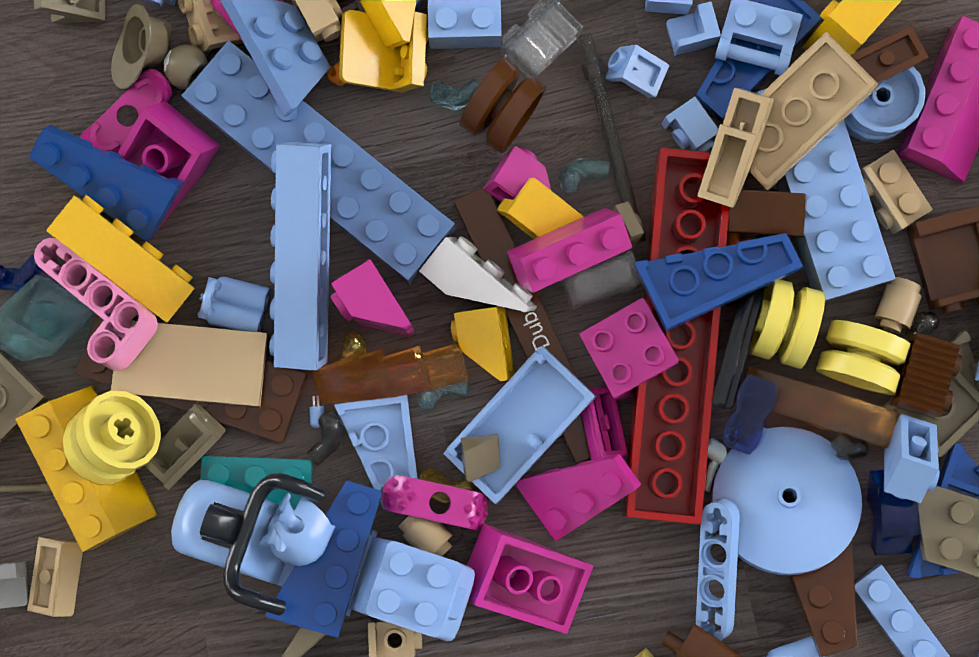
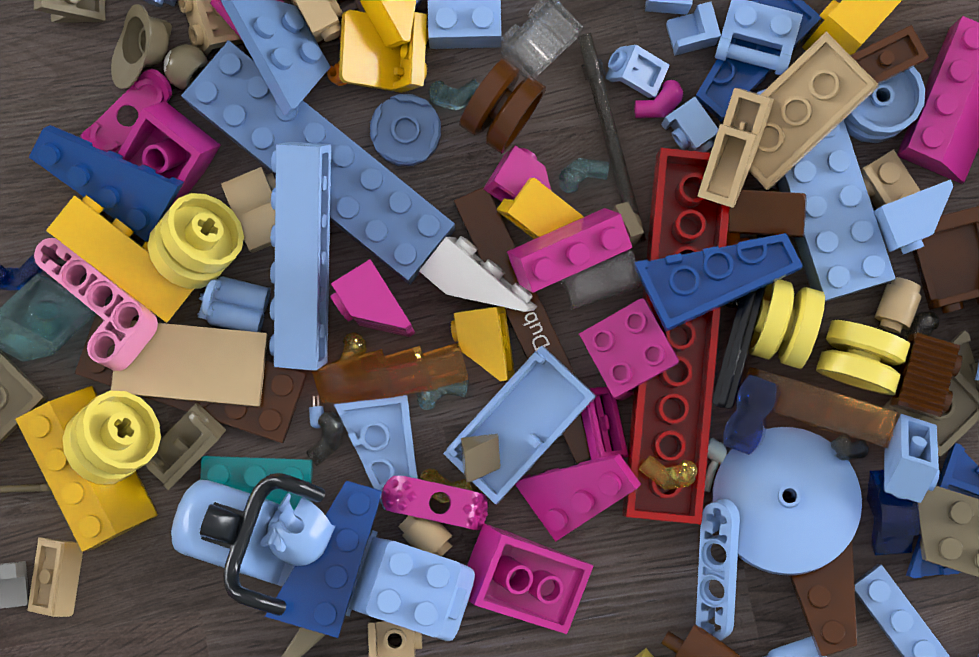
none -> light yellow wheel [147,193,244,289]
none -> tan brick [221,167,276,253]
none -> medium blue tile [370,94,441,166]
none -> dark pink arm [634,80,683,118]
none -> clear yellow arm [639,455,698,490]
none -> light blue slope [874,179,953,255]

